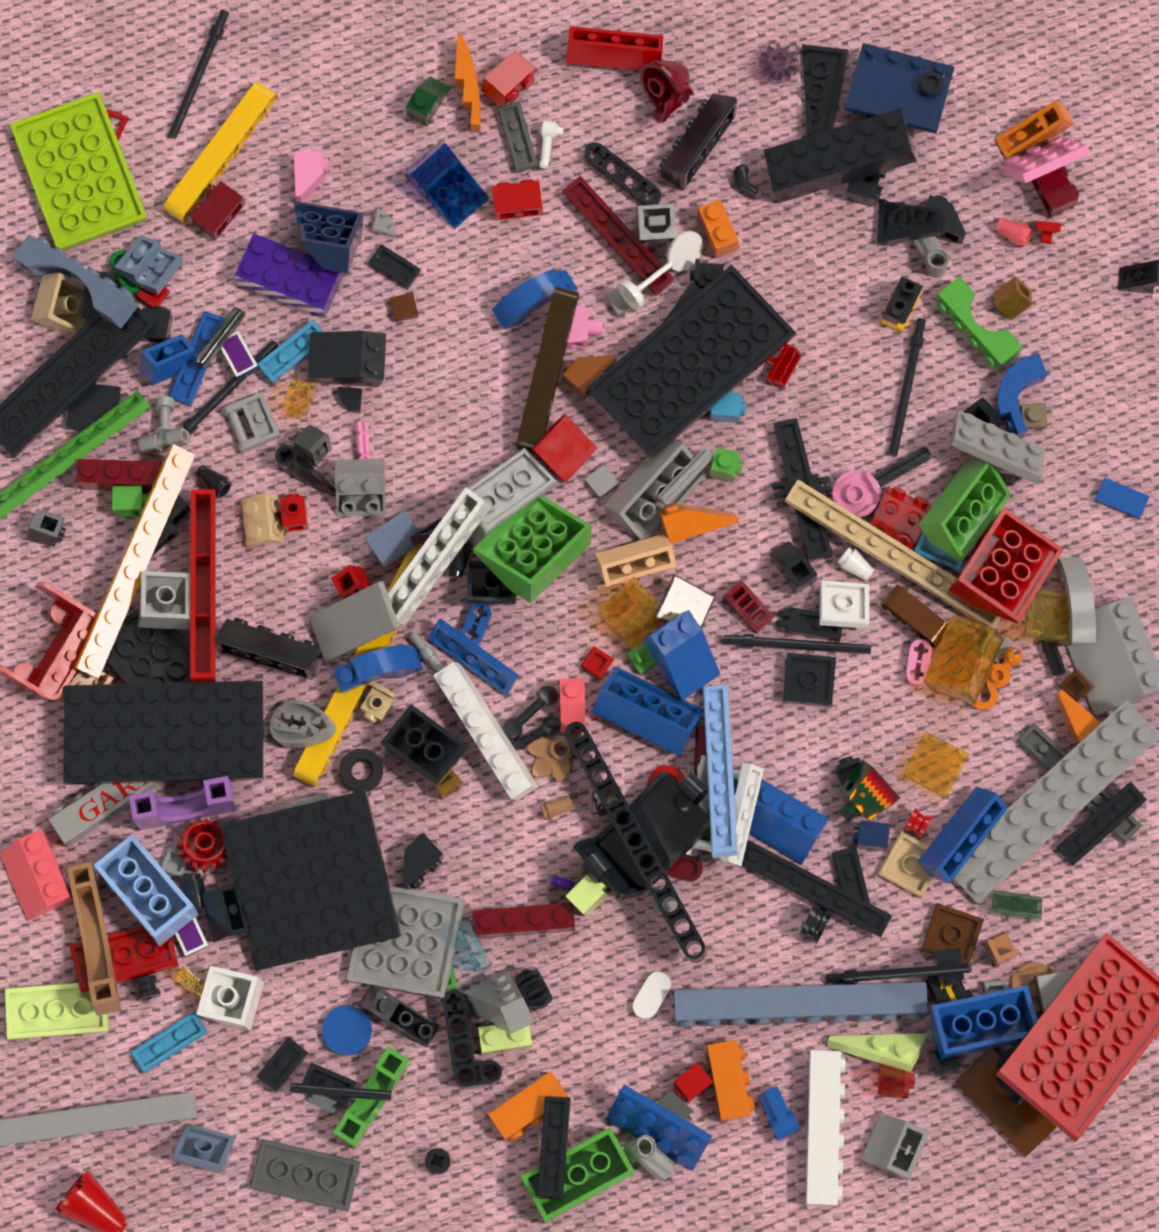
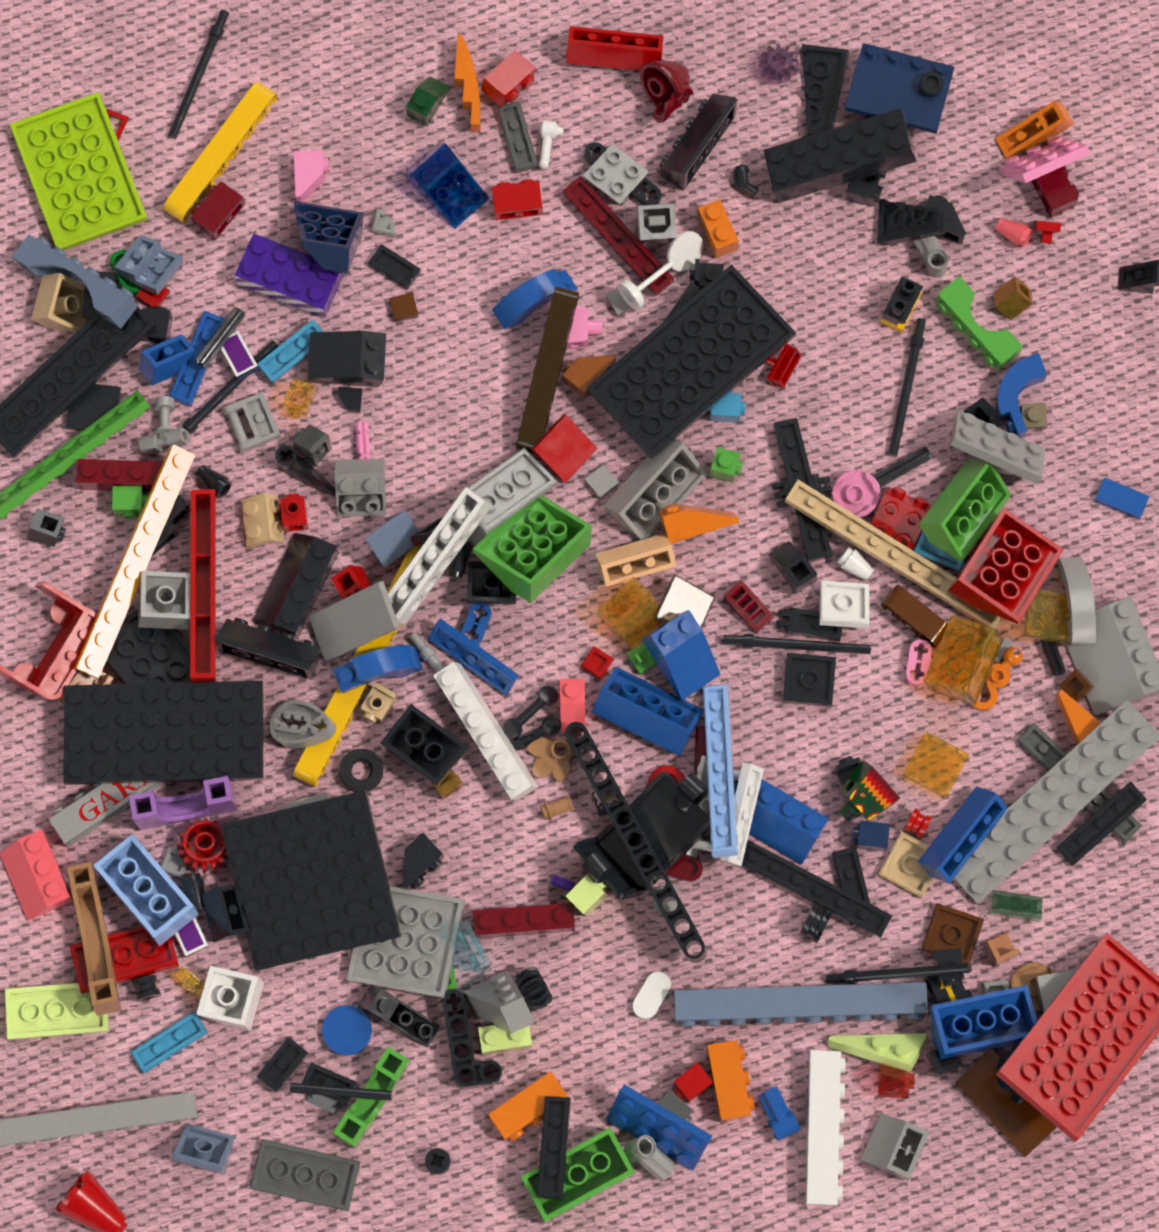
light grey axle [658,448,714,506] -> none
none -> black slope [253,533,339,639]
none -> light grey hinge [582,144,649,205]

